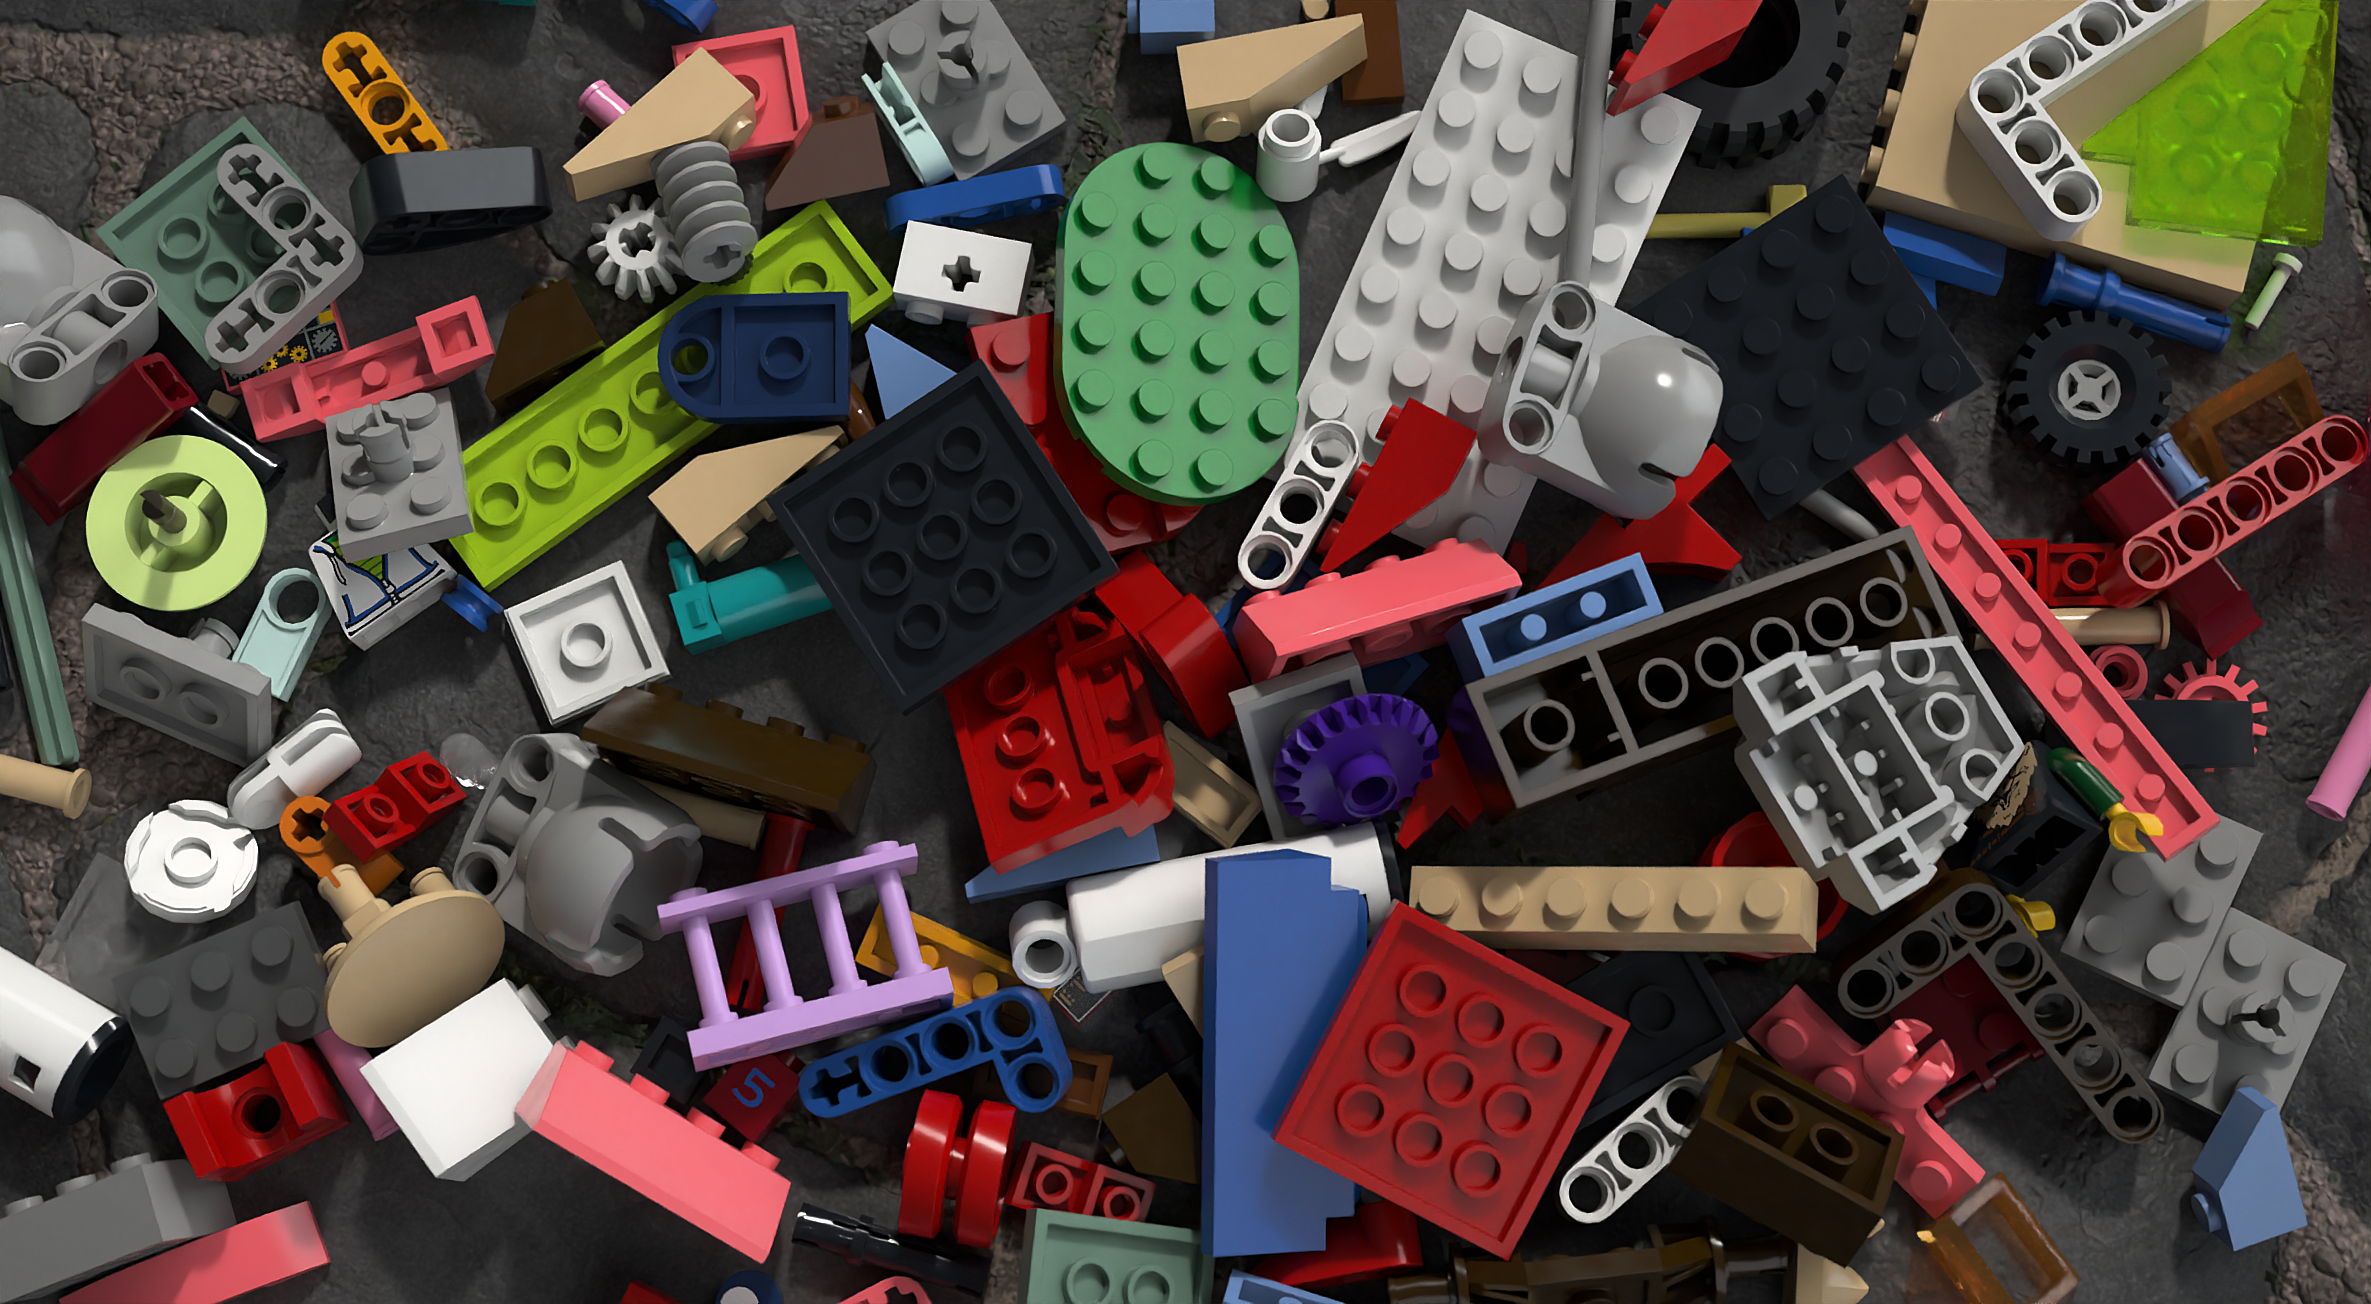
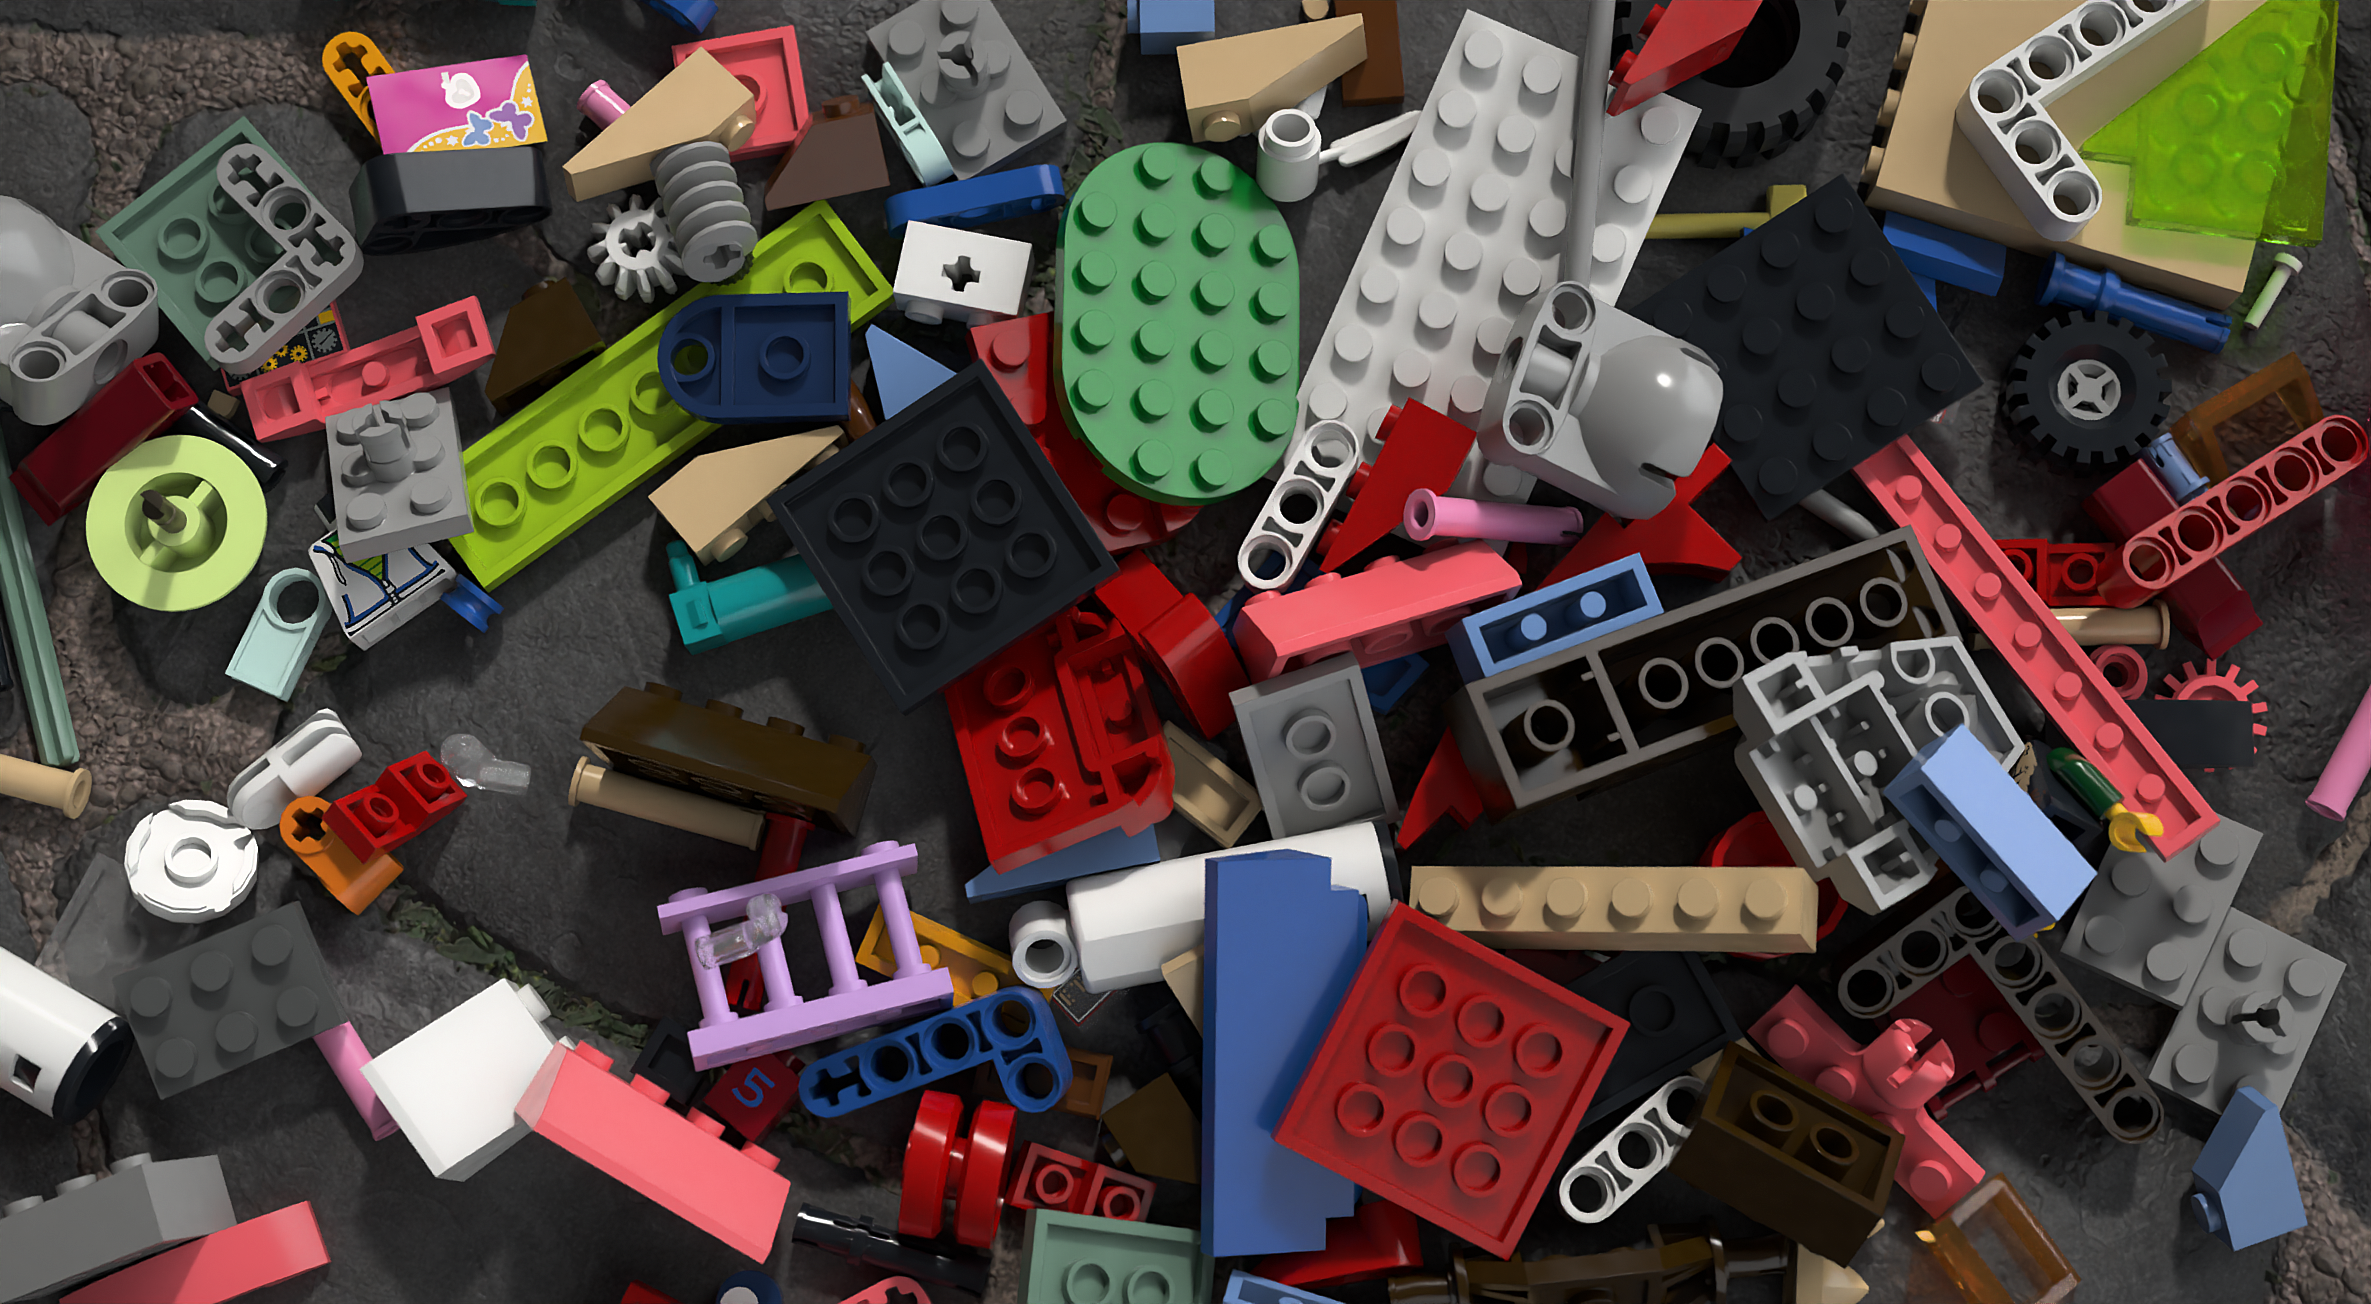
light grey plate [81,602,271,768] -> none
red piece [163,1041,352,1183] -> none
tan piece [318,864,505,1048] -> none
light grey piece [452,733,703,977] -> none
white tile [504,560,673,729] -> none
dark purple gear [1273,694,1440,830] -> none
none -> sticker [366,54,548,155]
none -> clear arm [695,894,788,970]
none -> bright pink pin [1404,488,1583,548]
none -> brick [1883,723,2097,942]

